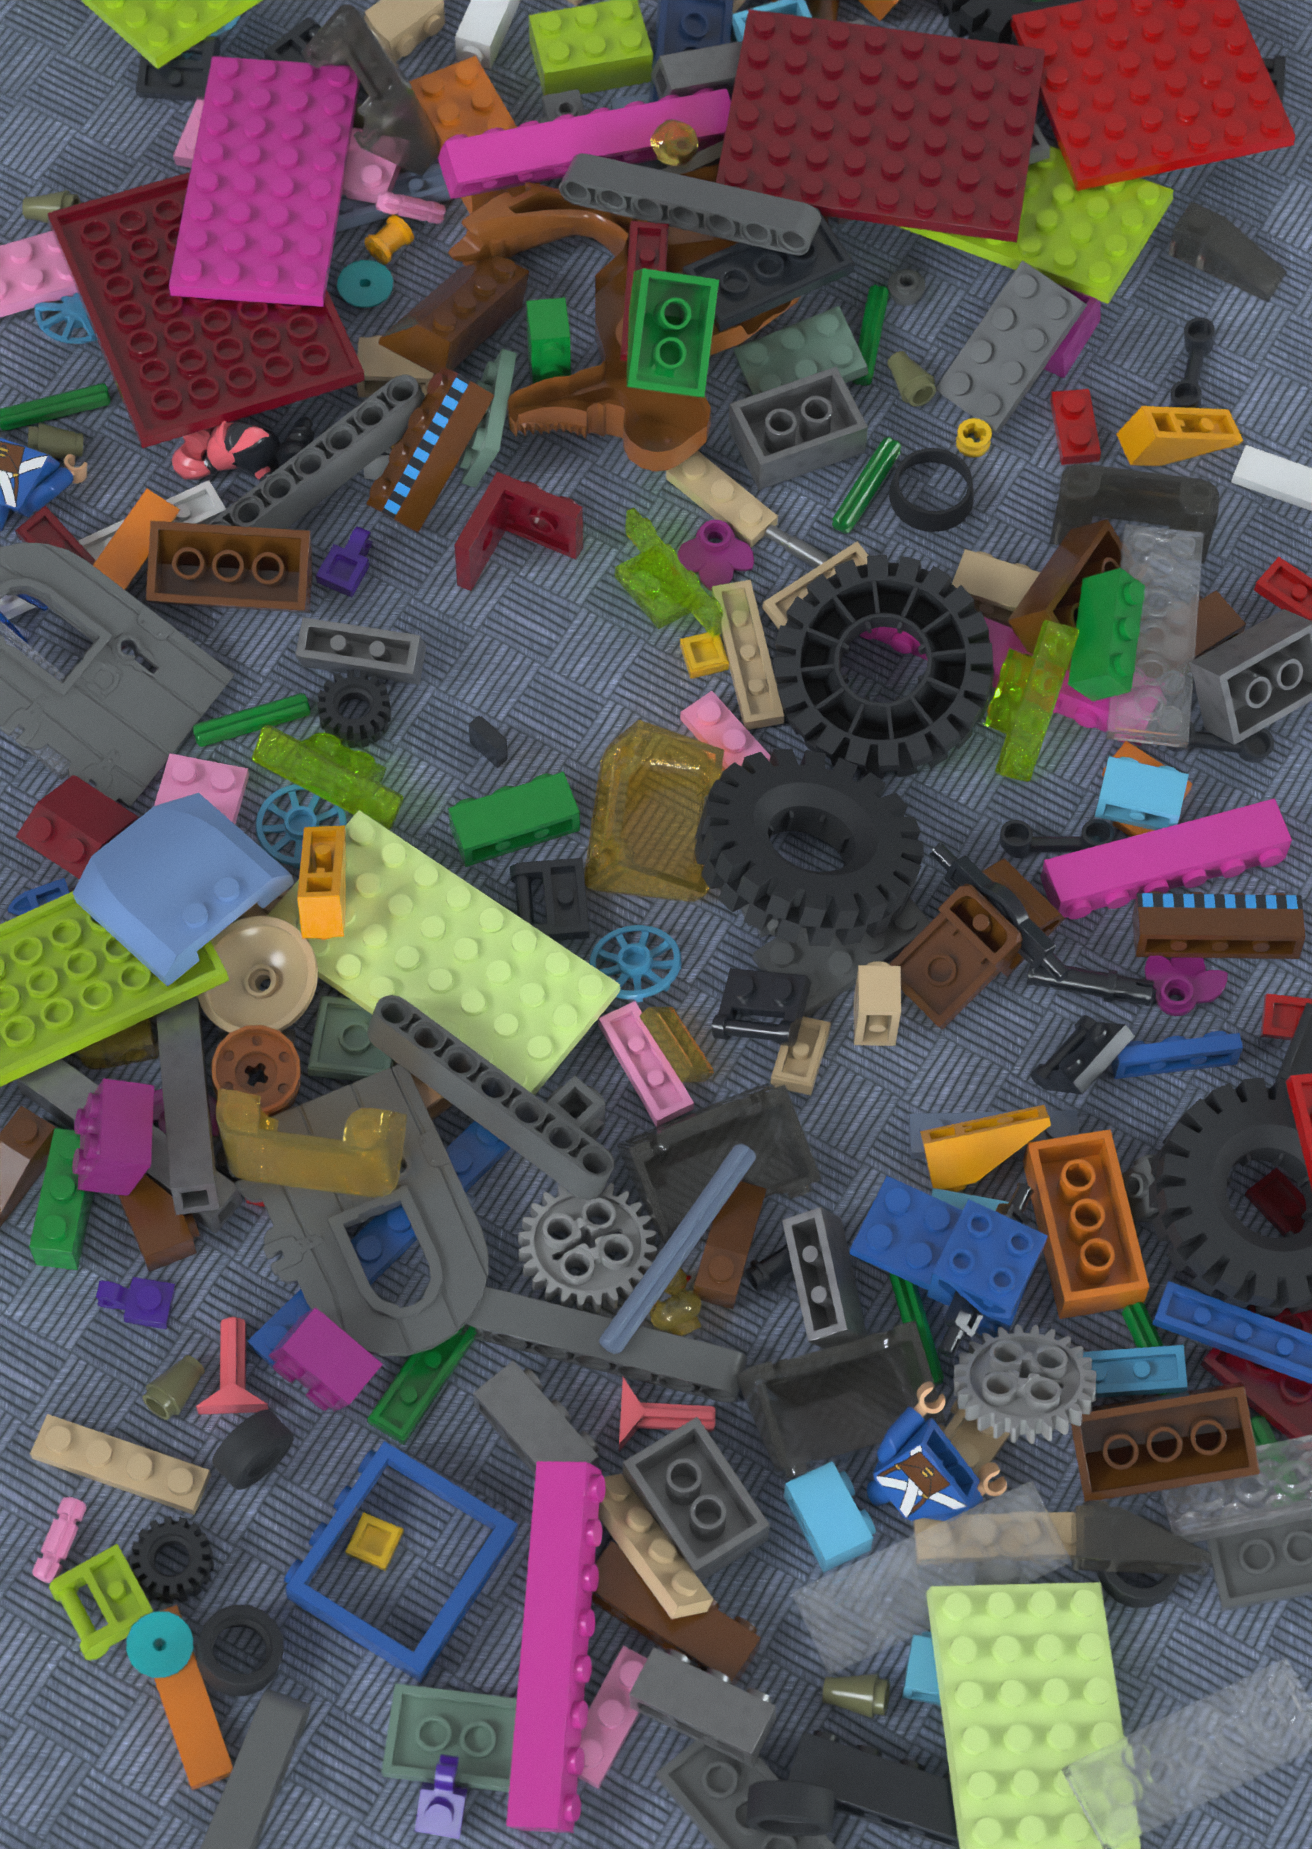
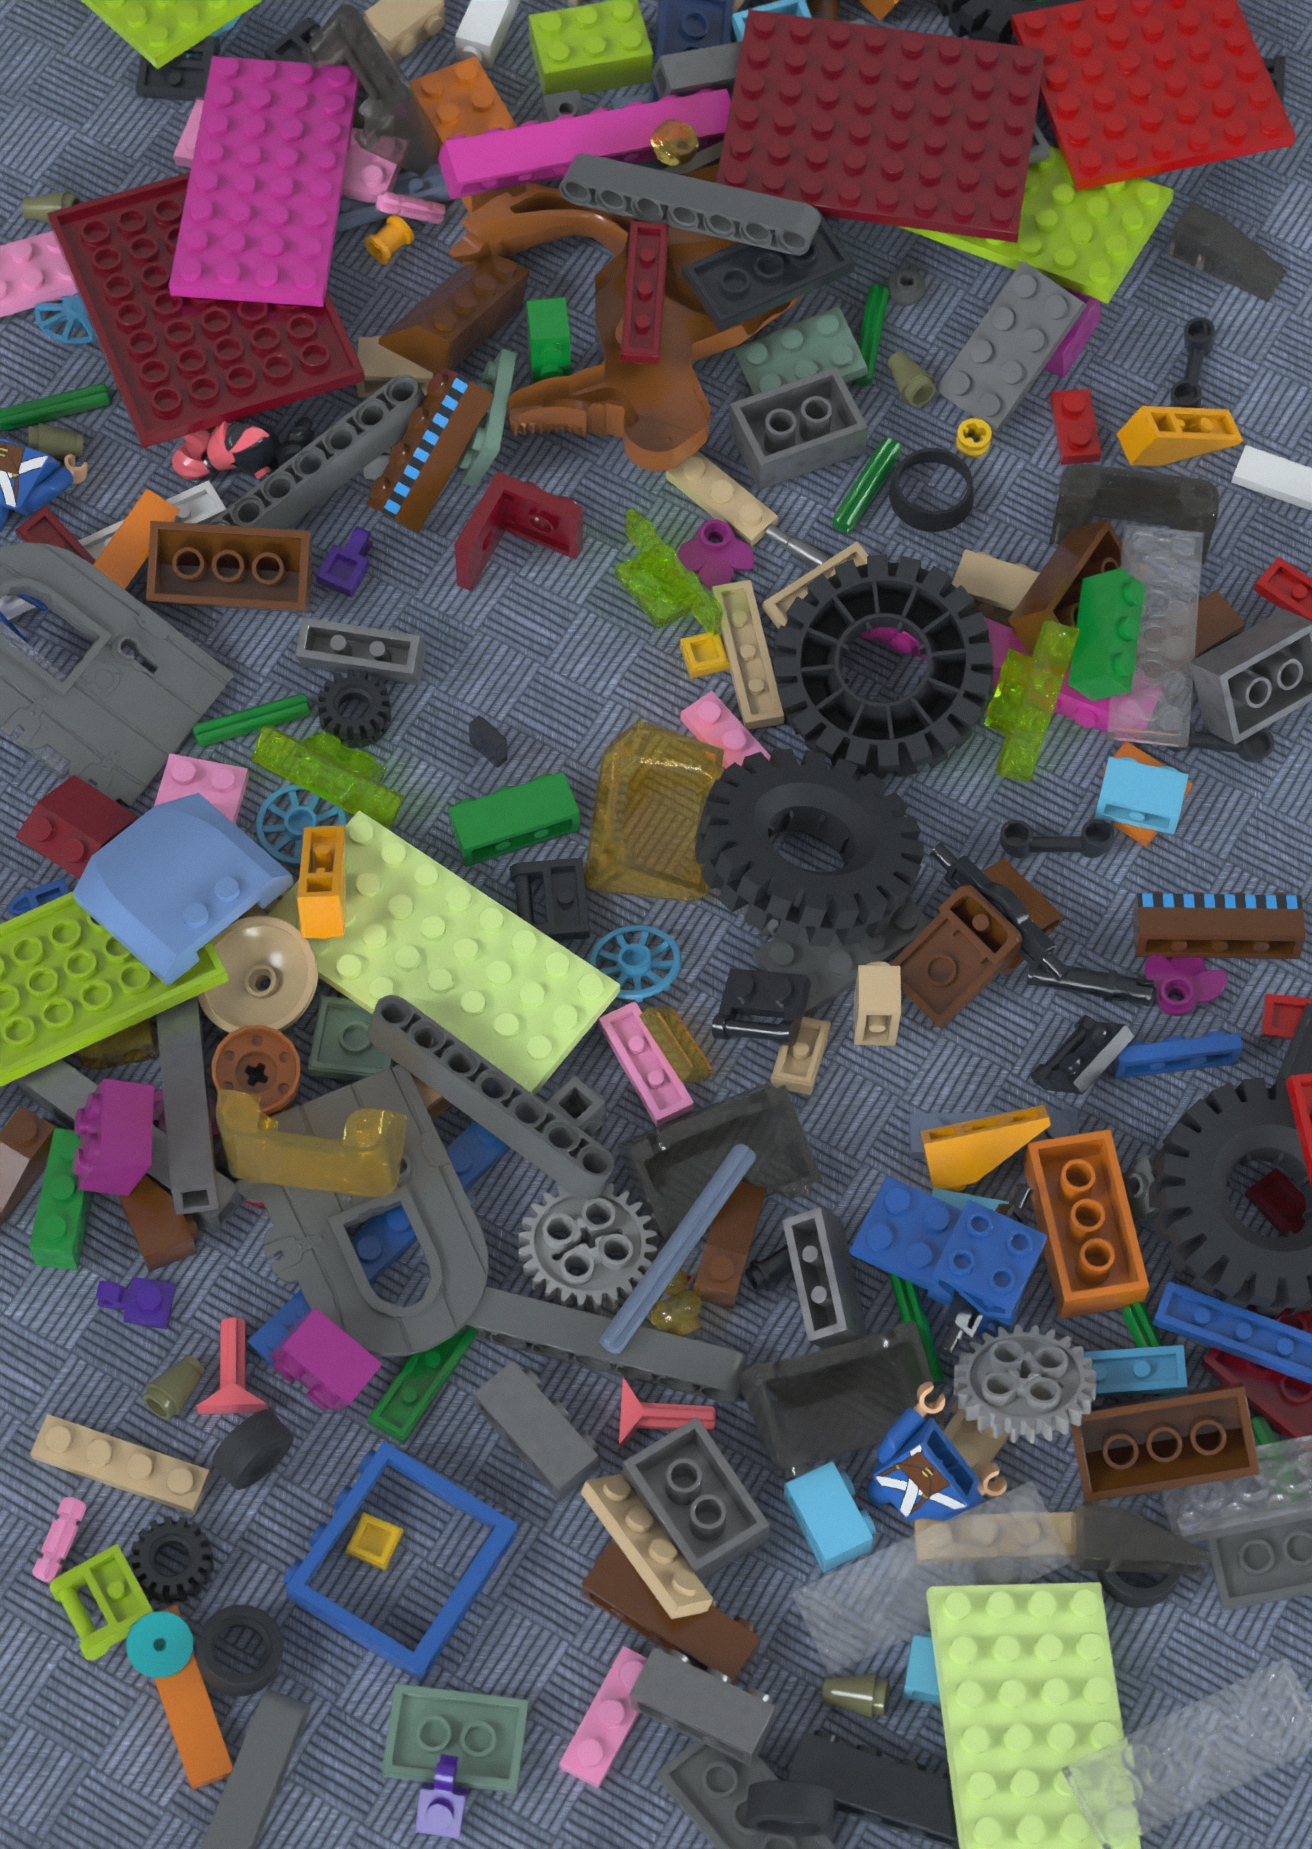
teal piece [337,260,394,308] -> none
dark pink brick [506,1461,606,1833] -> none
green slope [626,268,719,398] -> none
dark pink brick [1040,798,1292,919] -> none

